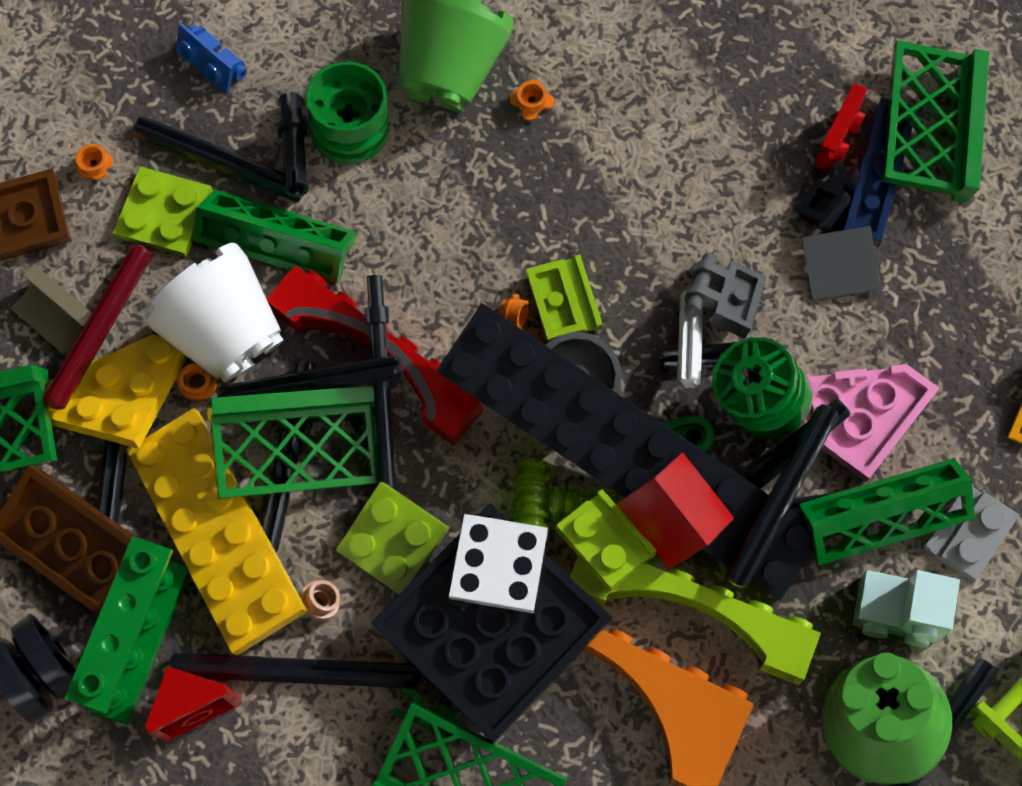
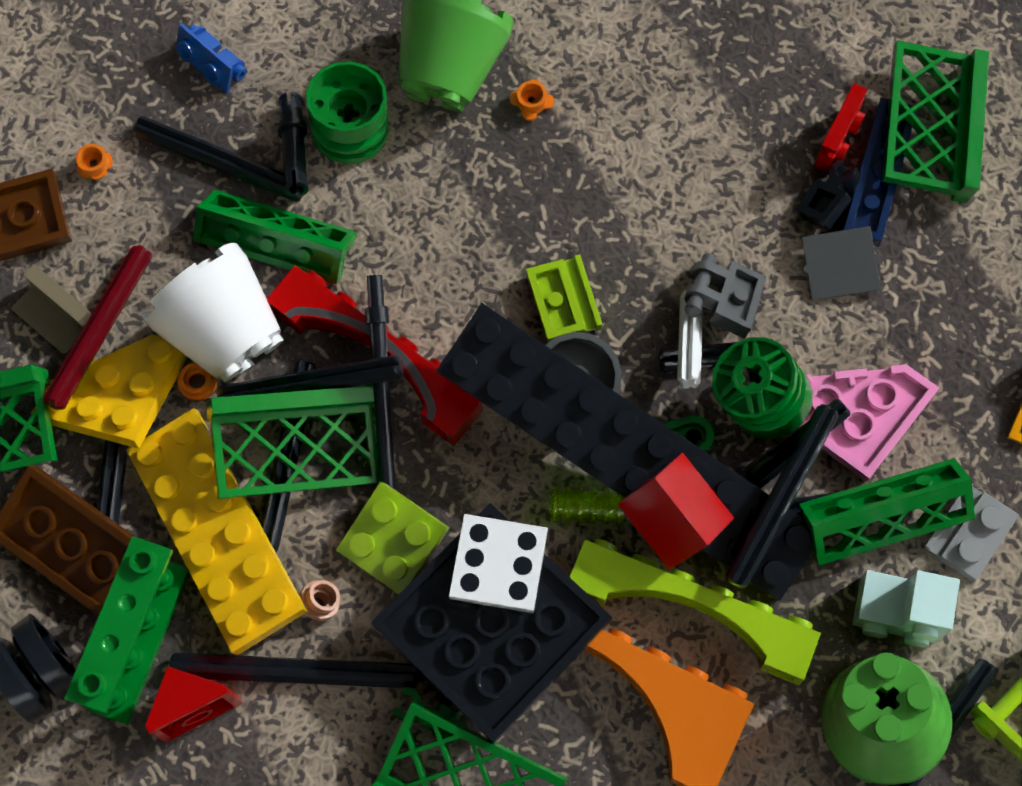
lime plate [113,166,213,258] -> none
orange plate [498,294,530,330] -> none
clear neon green piece [512,458,551,528] -> none
lime plate [556,489,657,592] -> none

